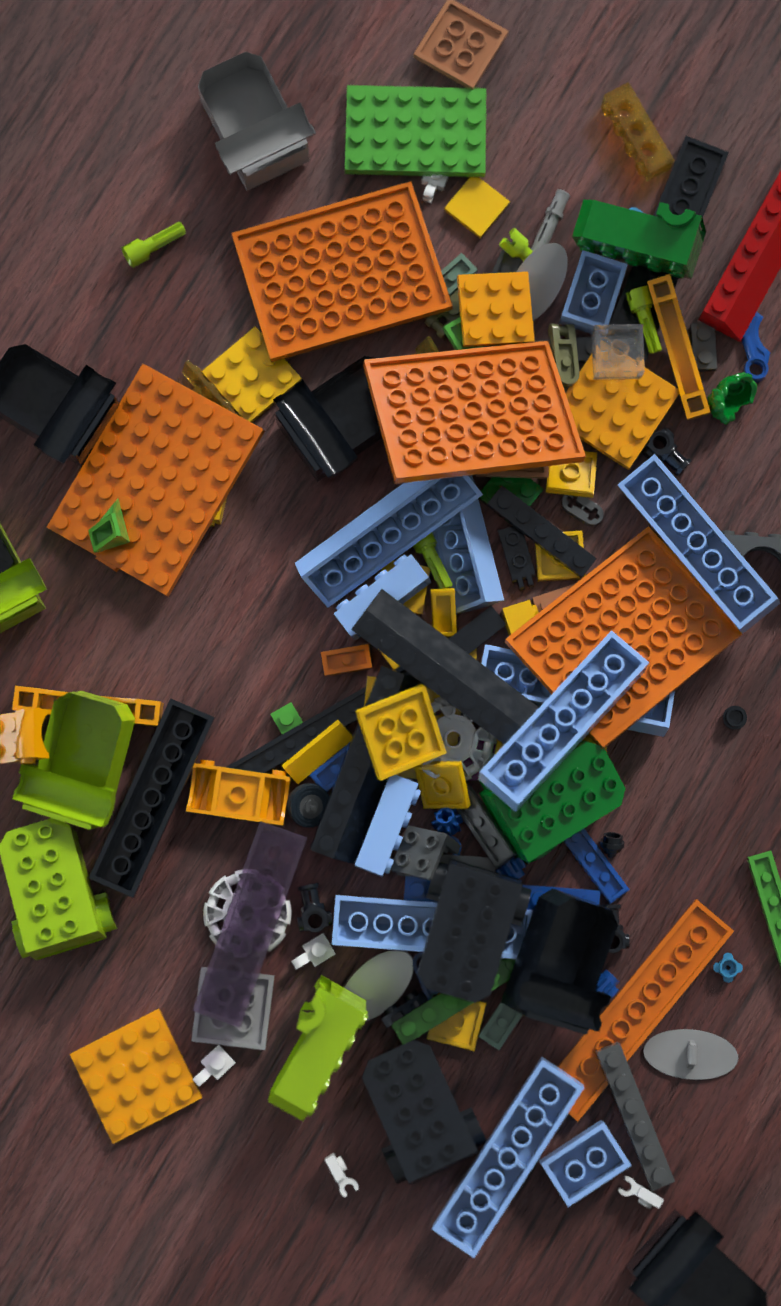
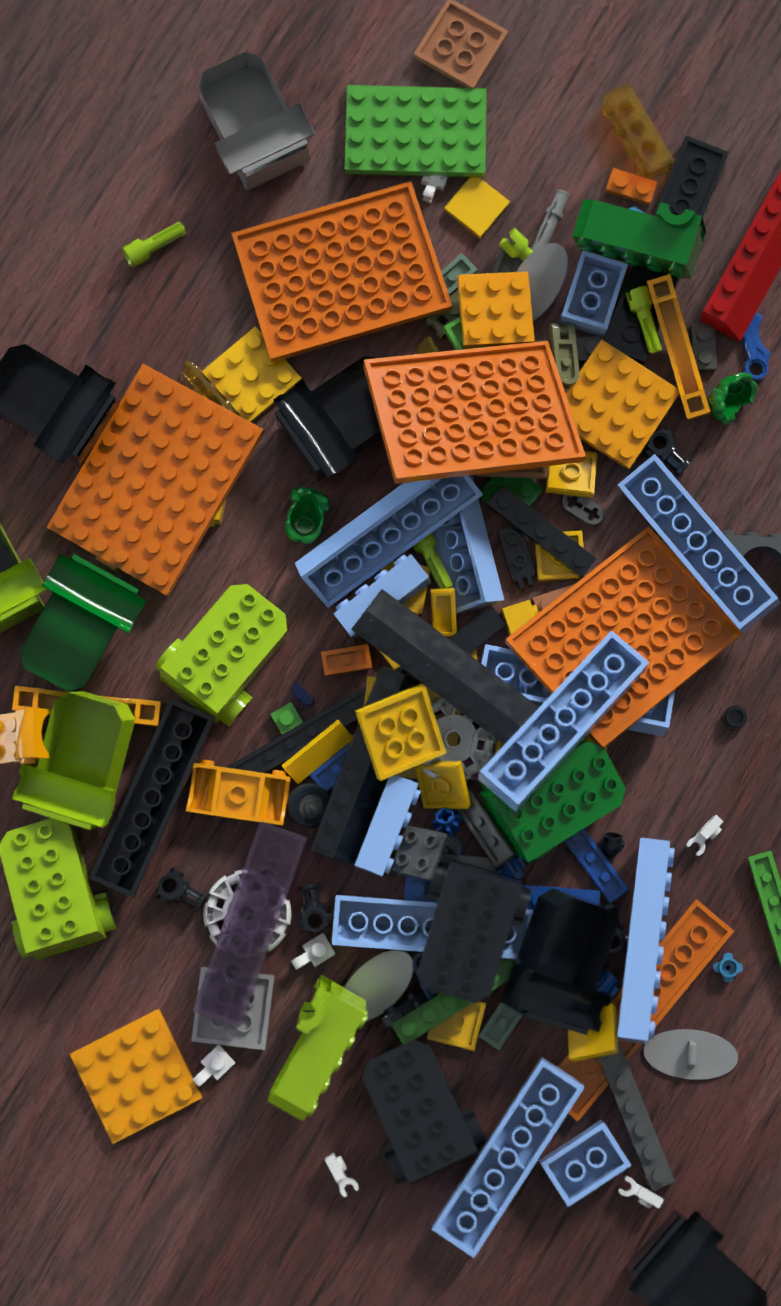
bright green slope [88,498,130,553] -> none
clear brick [592,324,645,379] -> none
none -> green piece [20,554,146,692]
none -> lime piece [155,584,287,727]
none -> black connector [156,867,208,913]
none -> green hair [285,487,330,544]
none -> clear blue tile [291,683,315,708]
none -> yellow tile [568,1004,619,1062]
none -> orange plate [605,168,657,206]
none -> light blue brick [617,838,674,1044]
none -> white plate [685,815,723,856]

